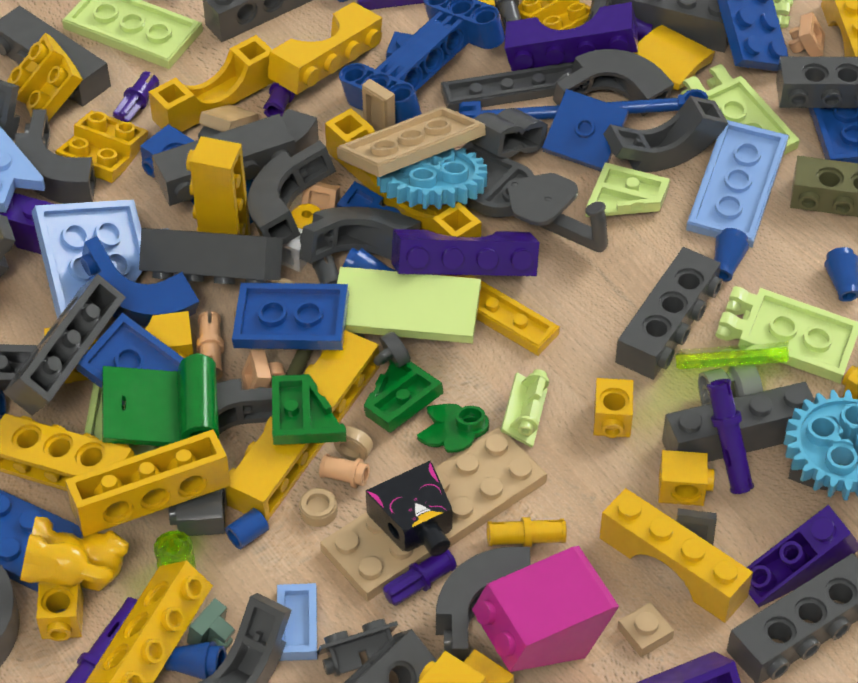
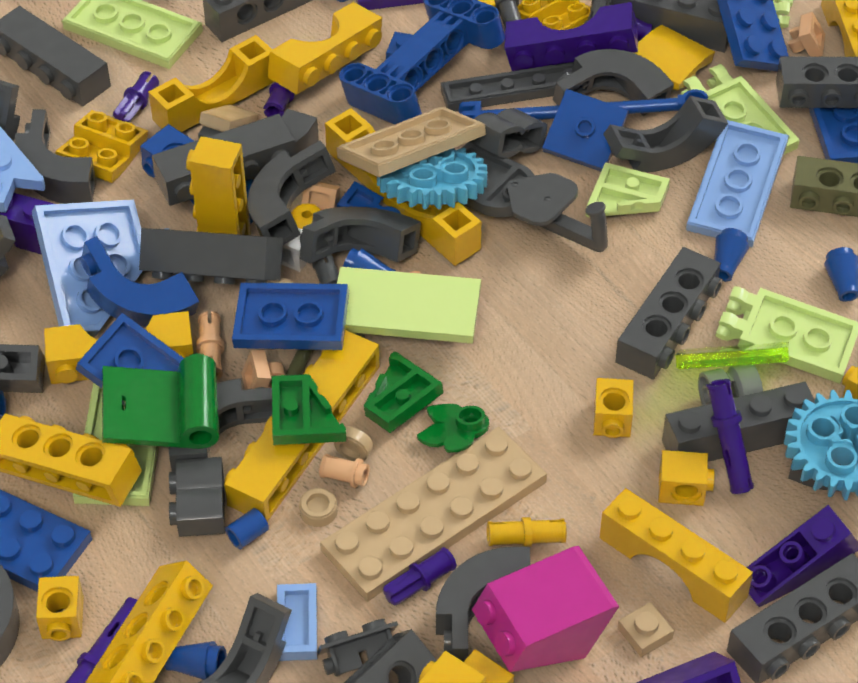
dark grey brick [3,274,126,416] -> none
yellow slope [7,33,83,122] -> none
yellow animal [20,516,129,591] -> none
yellow brick [65,429,231,537] -> none
clear neon green wheel [154,530,196,569] -> none
sand green tile [187,598,235,649] -> none
tan tile [362,79,395,132] -> none
black torso [366,461,452,556] -> none
dark grey tile [373,331,411,368] -> none
dark purple arch [391,229,540,276] -> none
yellow tile [432,274,560,356] -> none
yellowish green hinge [500,369,549,448] -> none
dark grey tile [676,508,717,545] -> none

